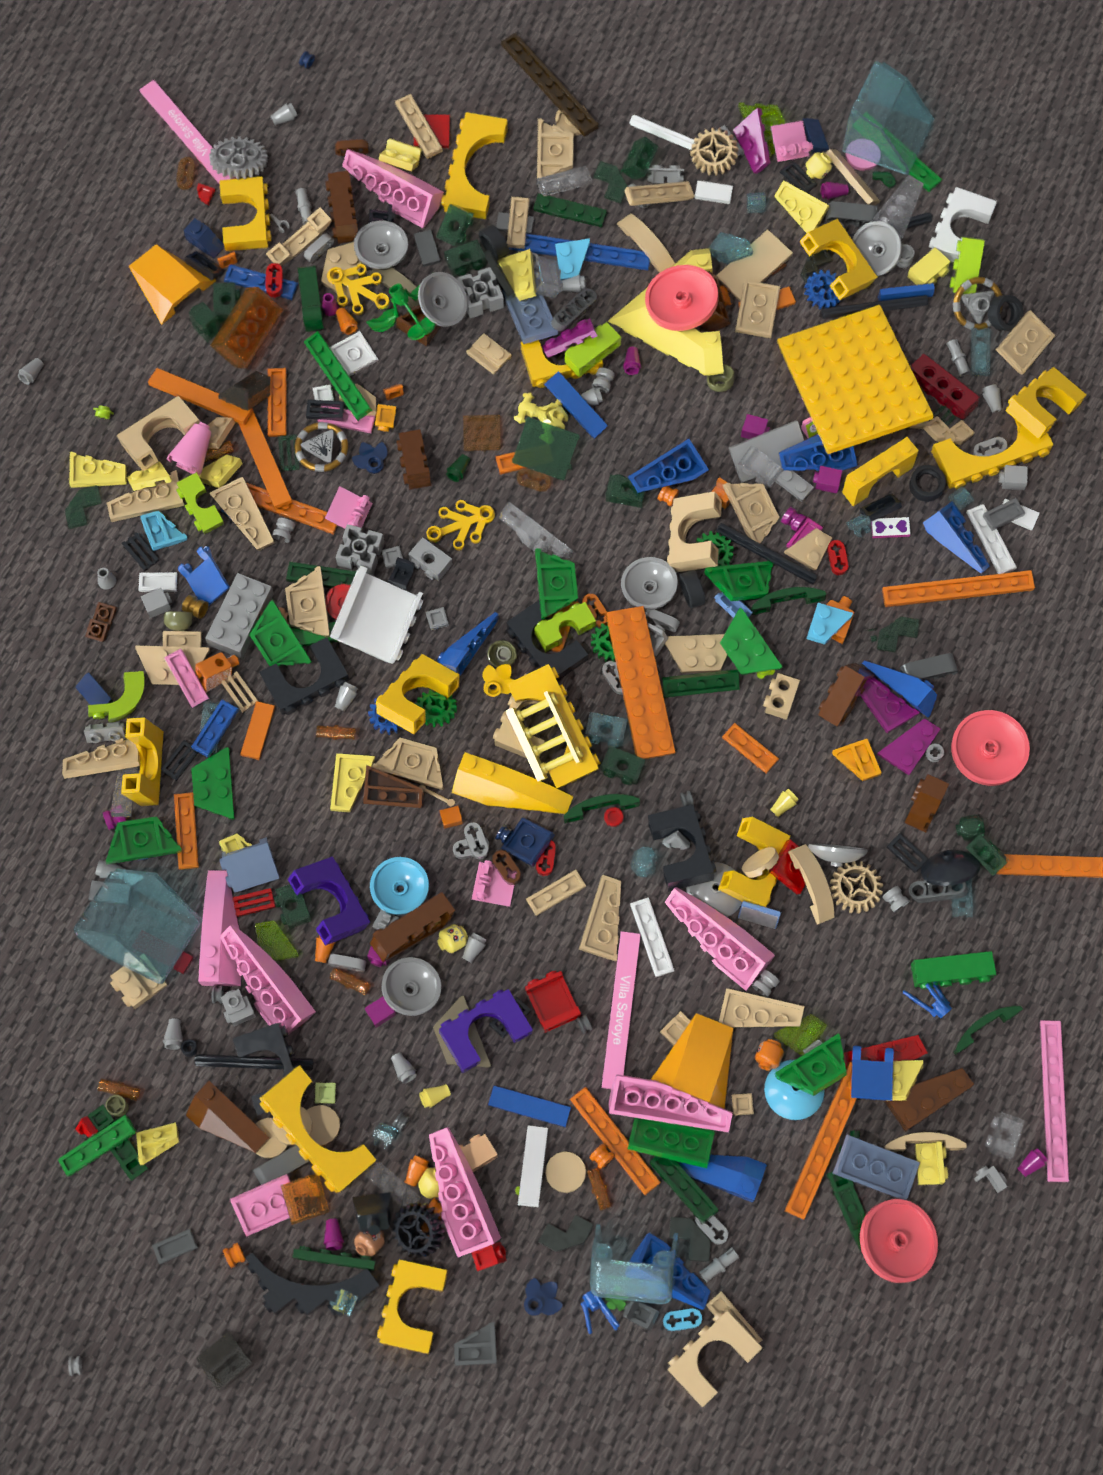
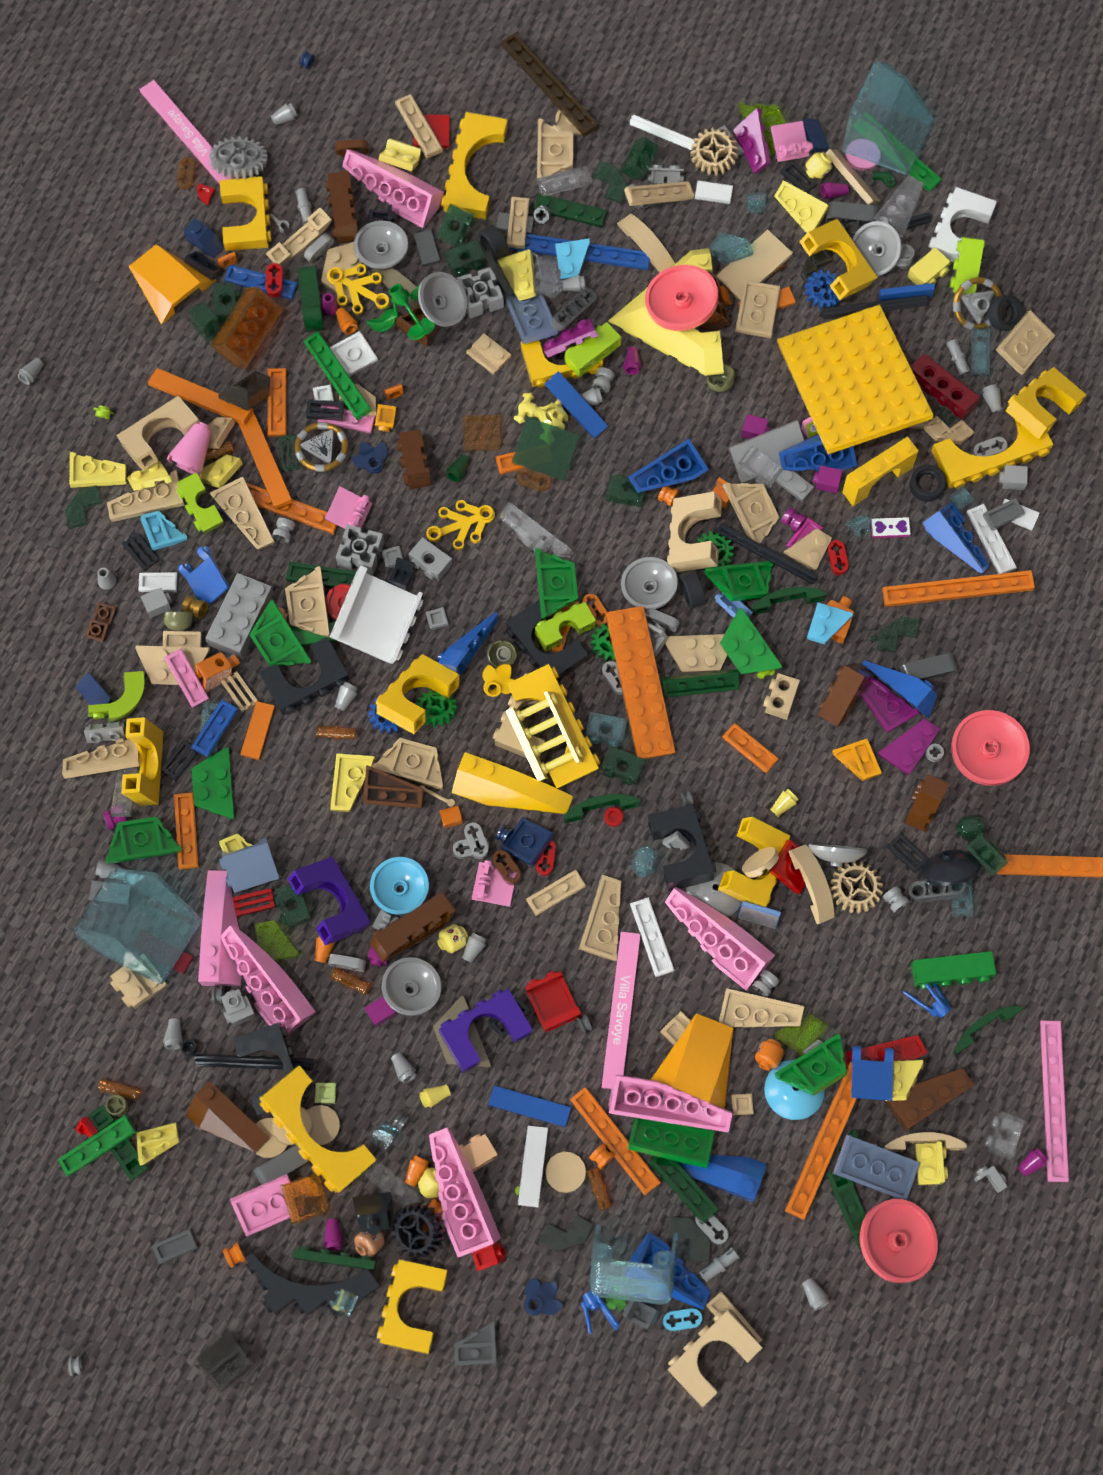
black tile [859,493,902,523] -> none
none -> bush [533,205,551,223]
none -> light grey cone [802,1278,829,1311]

